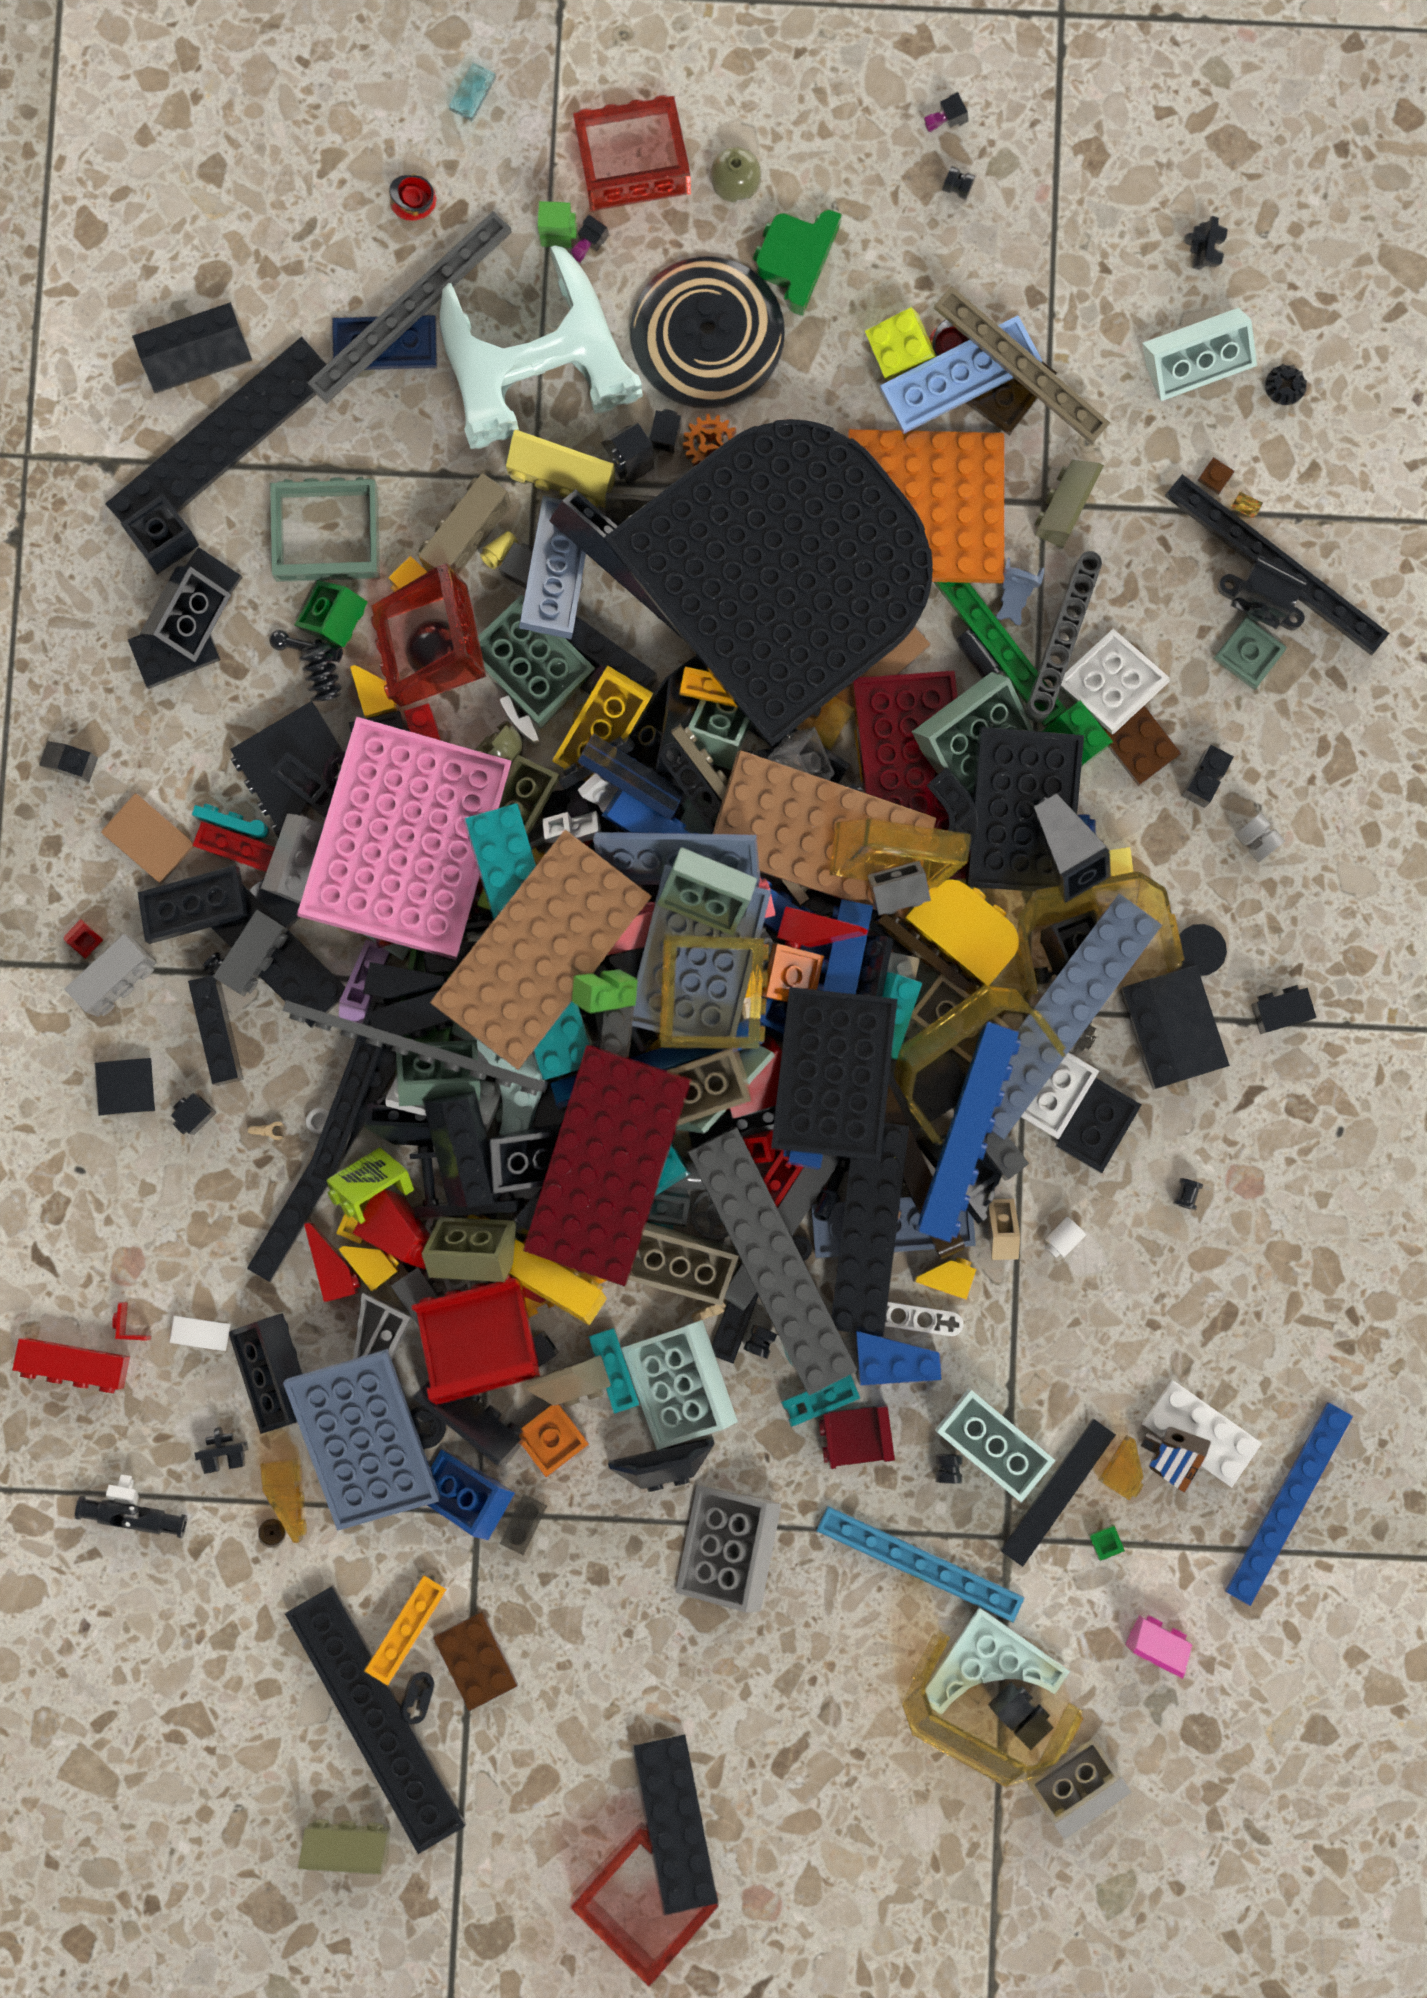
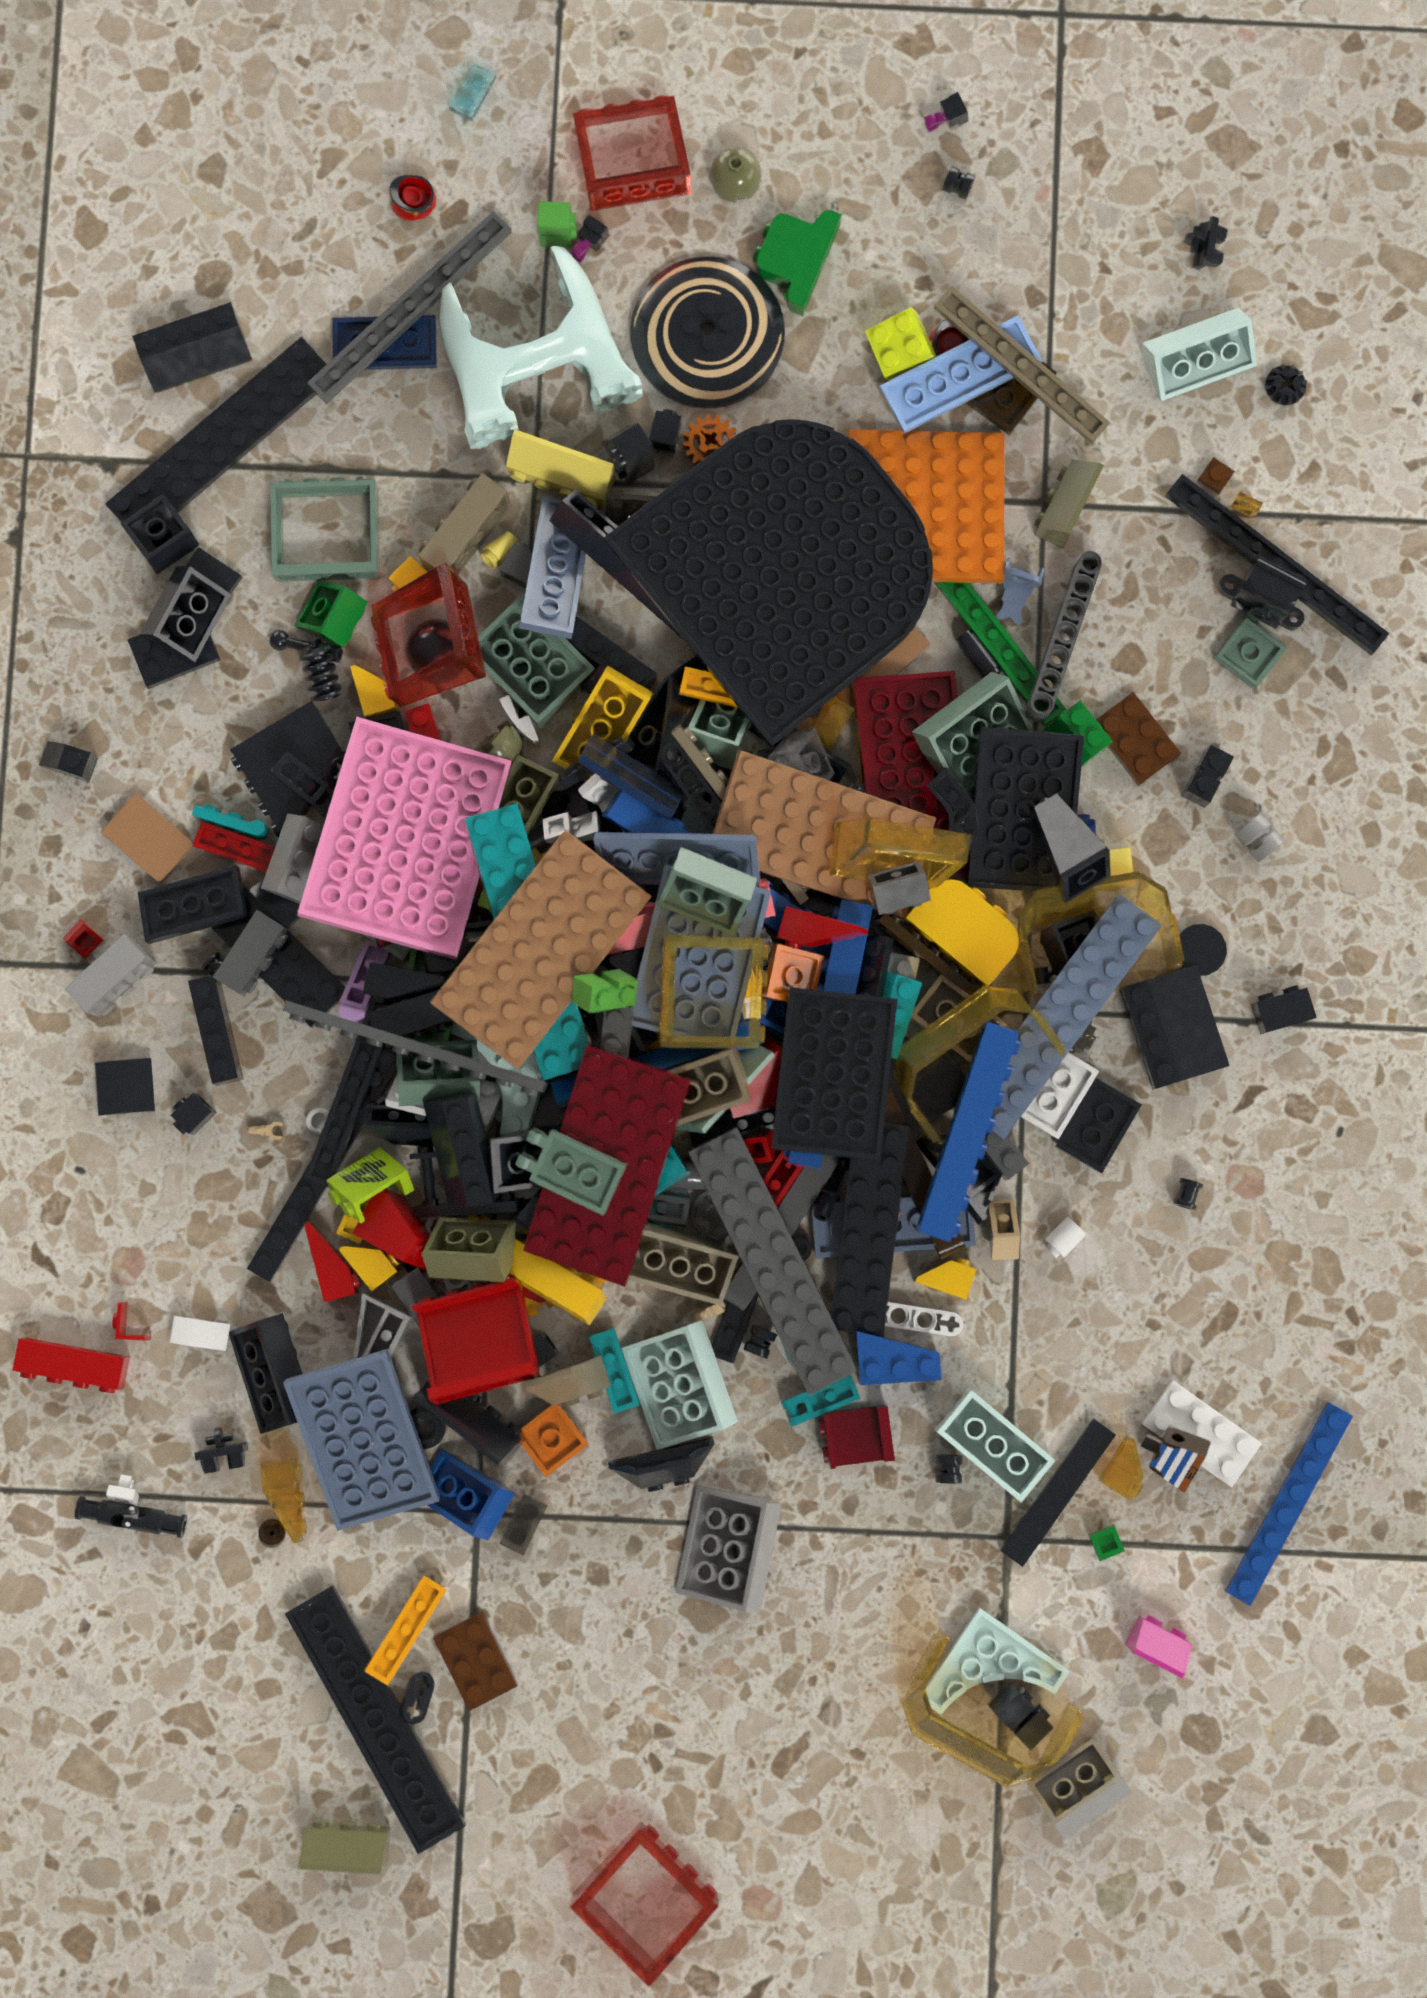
black plate [631,1734,718,1916] -> none
dark azure tile [816,1505,1024,1623] -> none
white plate [1060,629,1170,735] -> none
none -> sand green tile [515,1128,627,1215]

